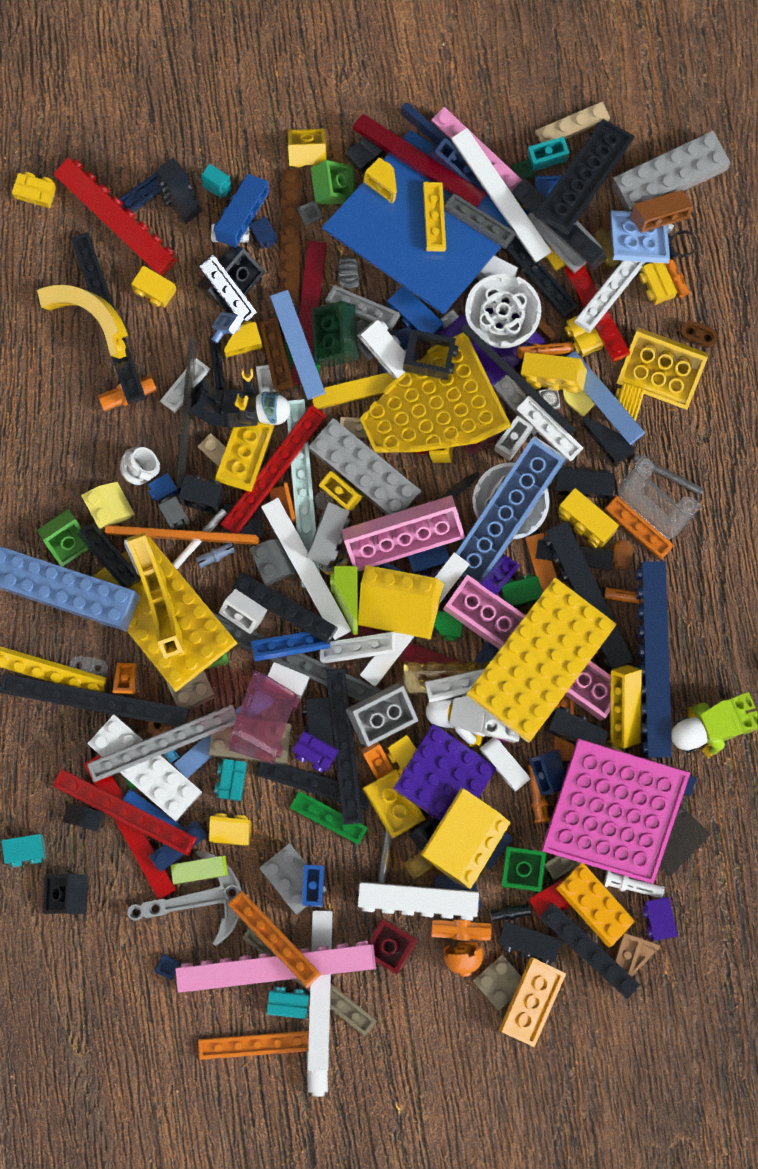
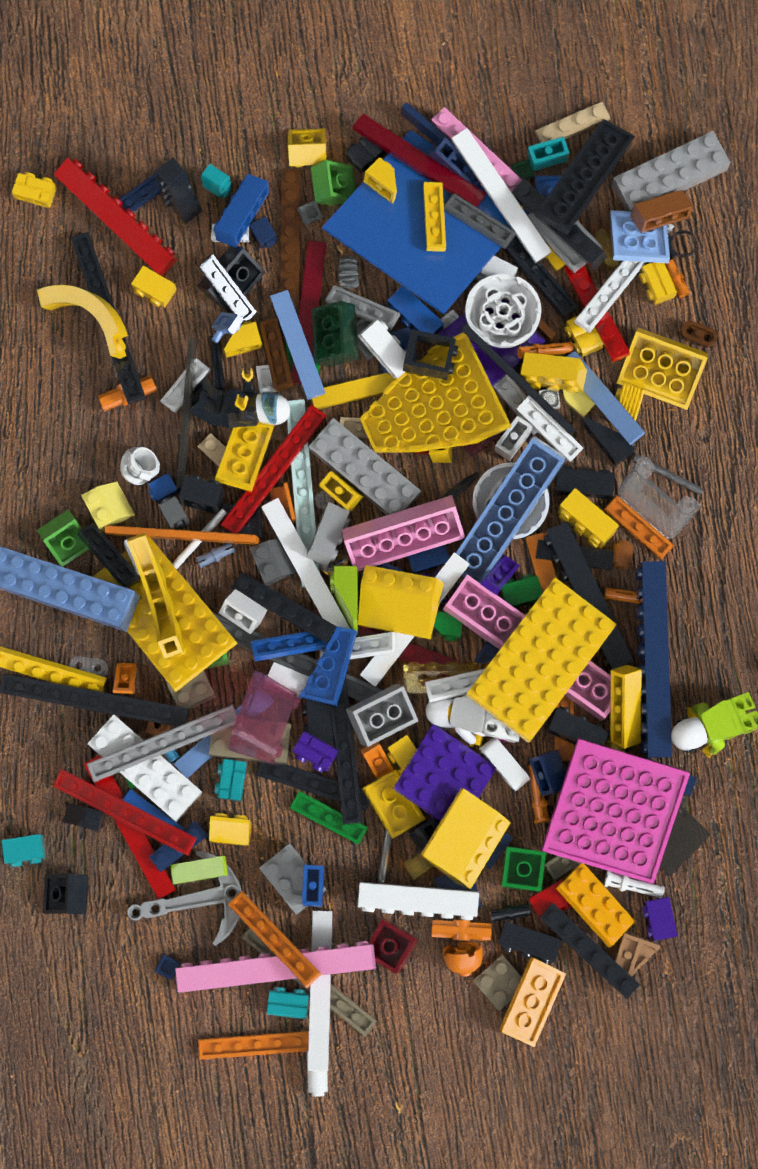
none -> blue wing [299,626,357,706]

